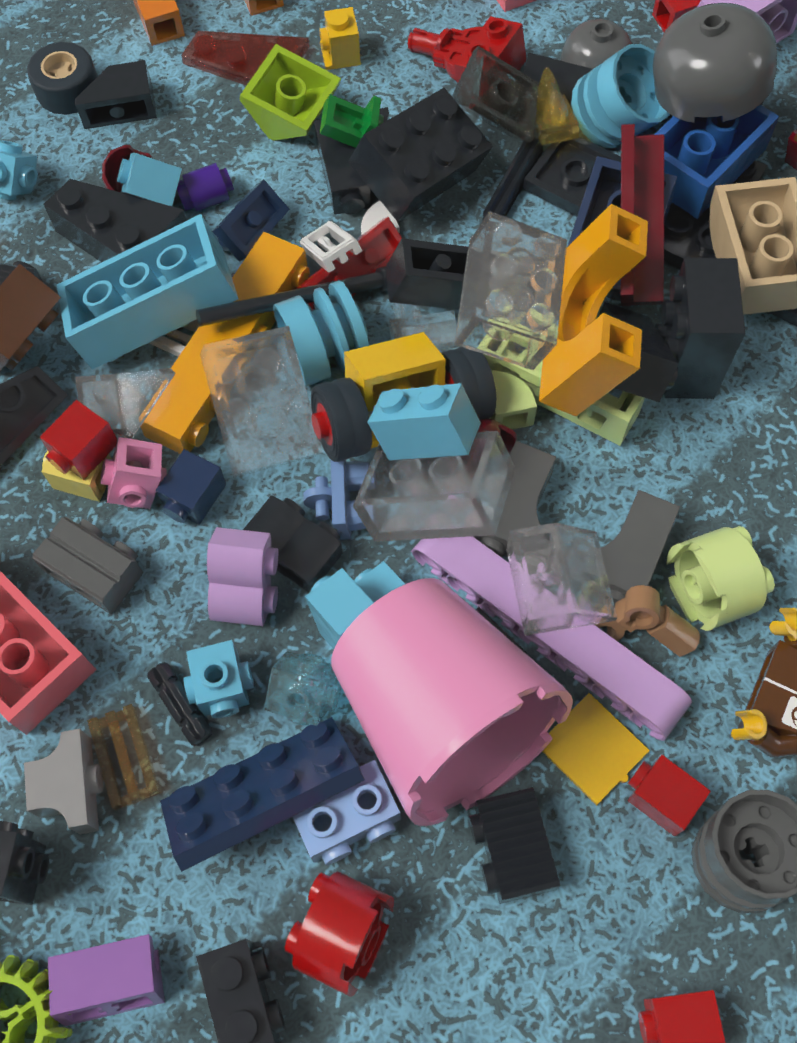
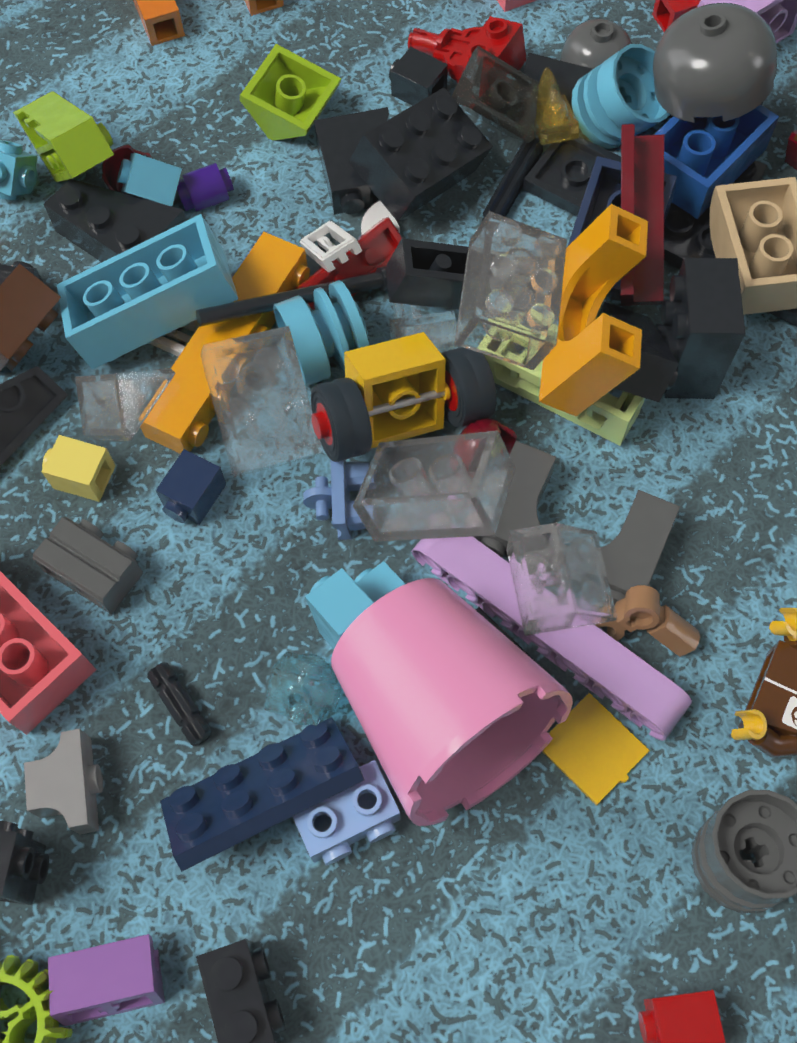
black wheel [27,42,98,115] -> none
red brick [40,399,117,480] -> none
black slope [75,60,157,129] -> none
clear orange tile [87,704,161,811] -> none
bright pink brick [101,437,167,509] -> none
clear red wing [181,31,310,86] -> none
medium azure brick [184,640,254,718] -> none
lavender brick [207,527,278,626] -> none
dark blue tile [212,179,290,262] -> none
black brick [243,495,343,593] -> none
red brick [284,871,394,997] -> none
yellow brick [319,7,361,70] -> none
green bracket [320,94,384,148] -> none
medium azure brick [367,383,481,460] -> none
black brick [468,787,560,904] -> none
yellowish green brick [489,370,537,429] -> none
red brick [627,755,711,837] -> none
yellowish green brick [667,526,775,631] -> none
none -> lime wedge [13,91,114,182]
none -> black brick [389,47,448,106]

